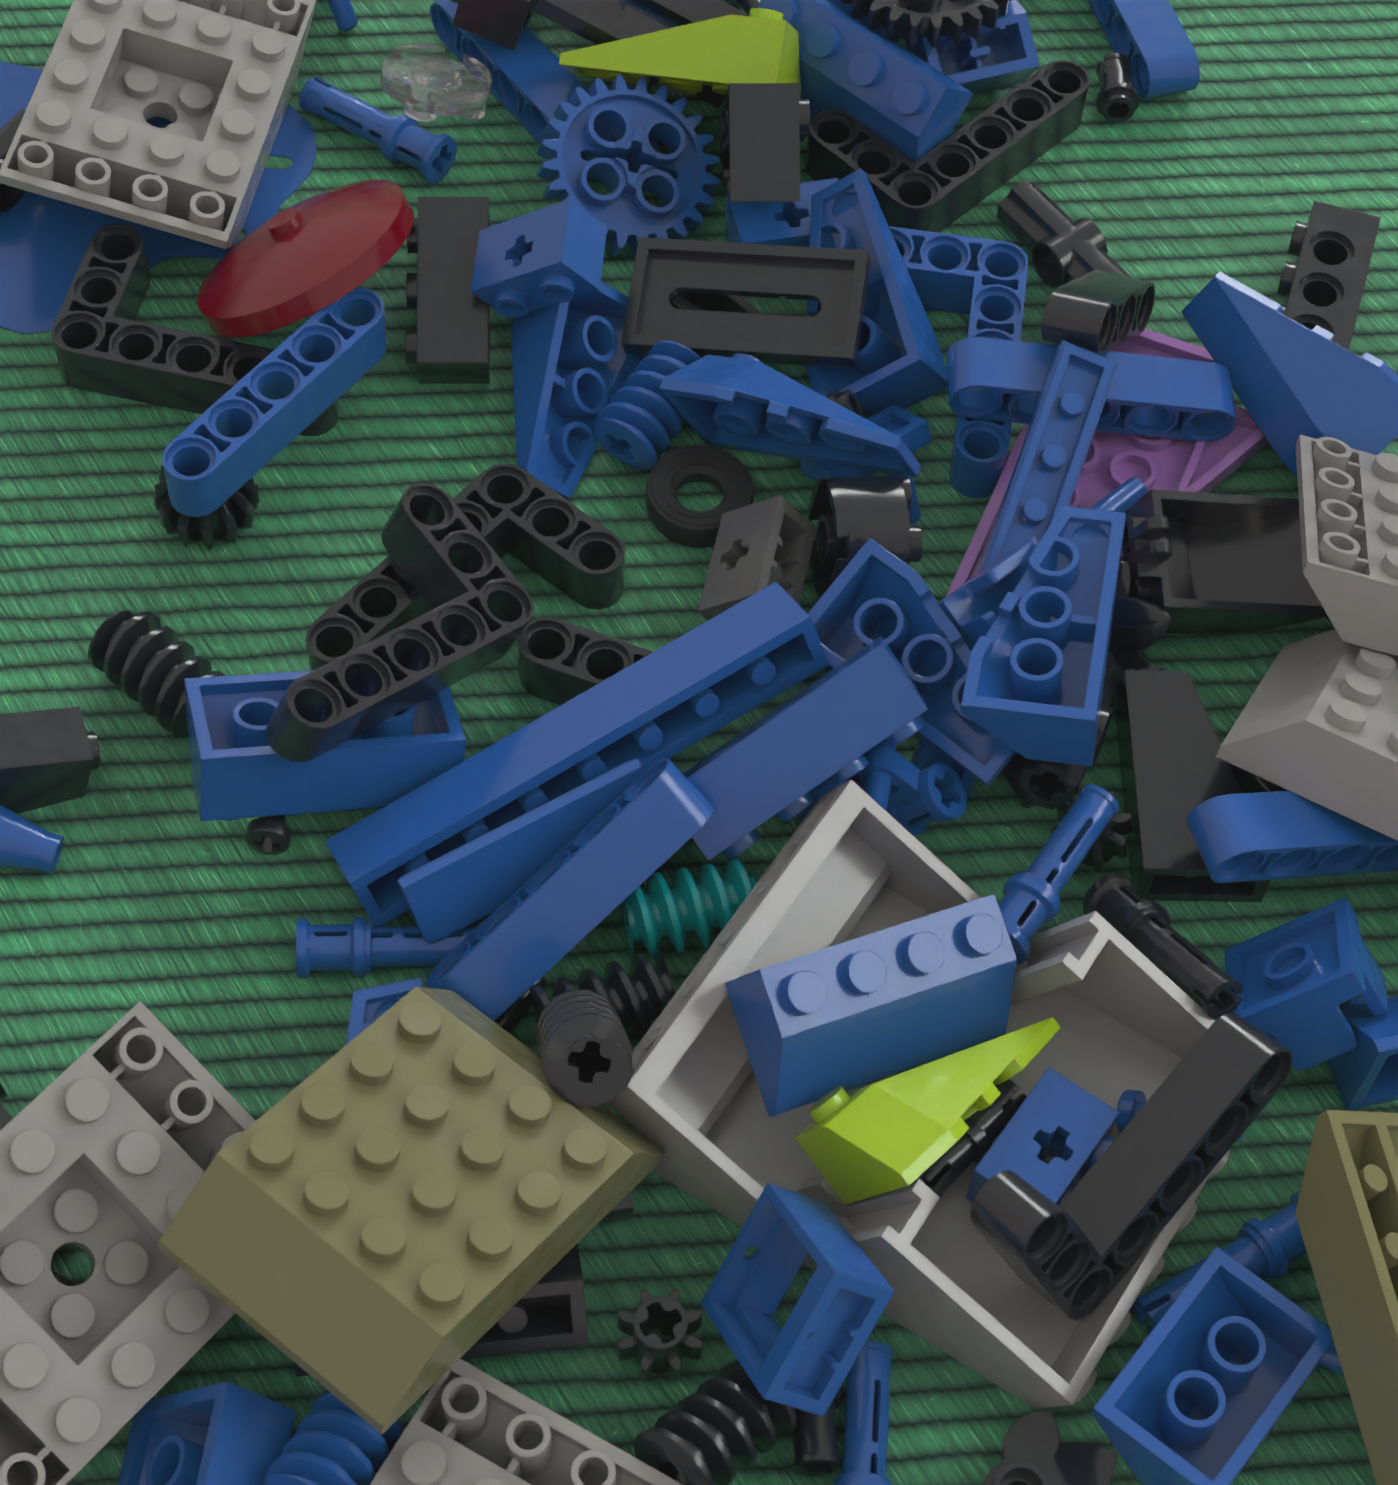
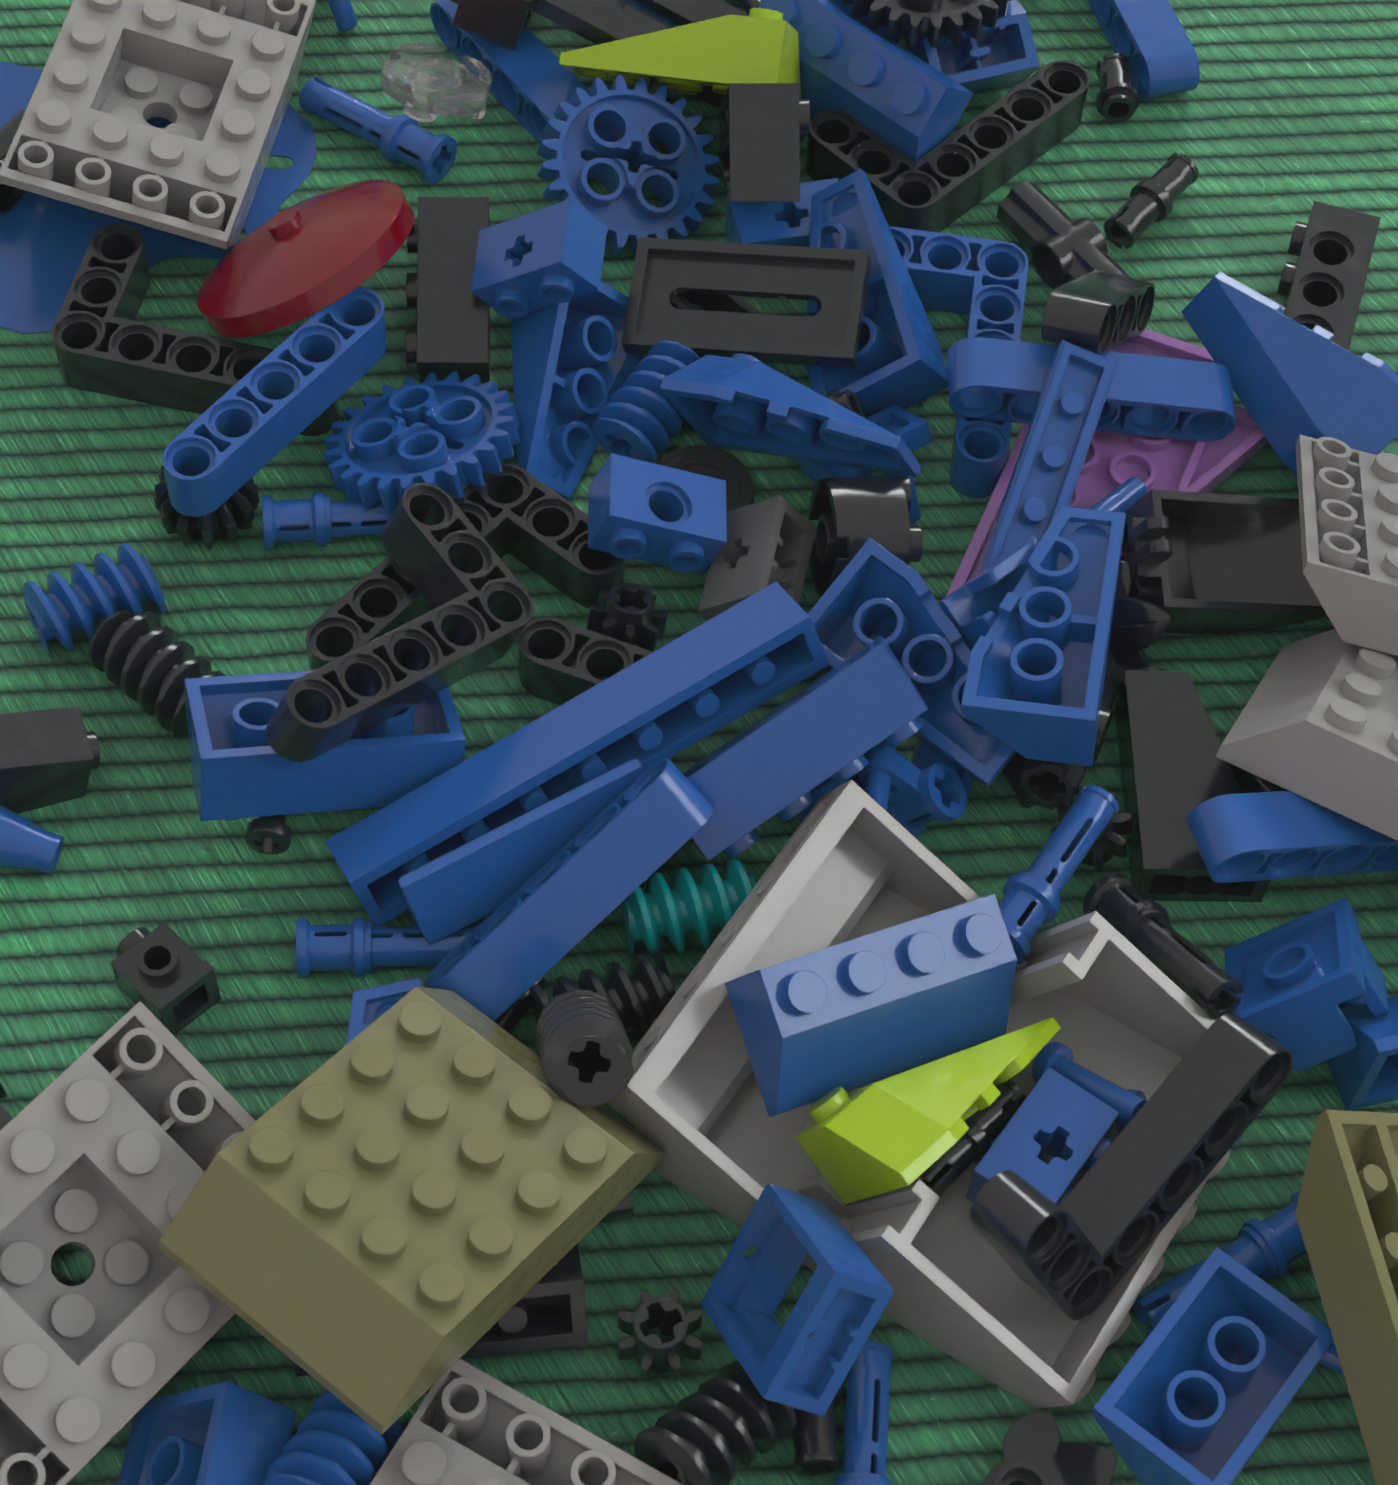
none -> blue piece [23,543,168,659]
none -> black brick [111,922,221,1035]
none -> blue pin [261,492,395,550]
none -> blue gear [324,371,520,512]
none -> black gear [586,583,668,652]
none -> blue brick [588,453,727,574]
none -> blue piece [1032,1041,1147,1123]
none -> black pin [1103,153,1199,249]

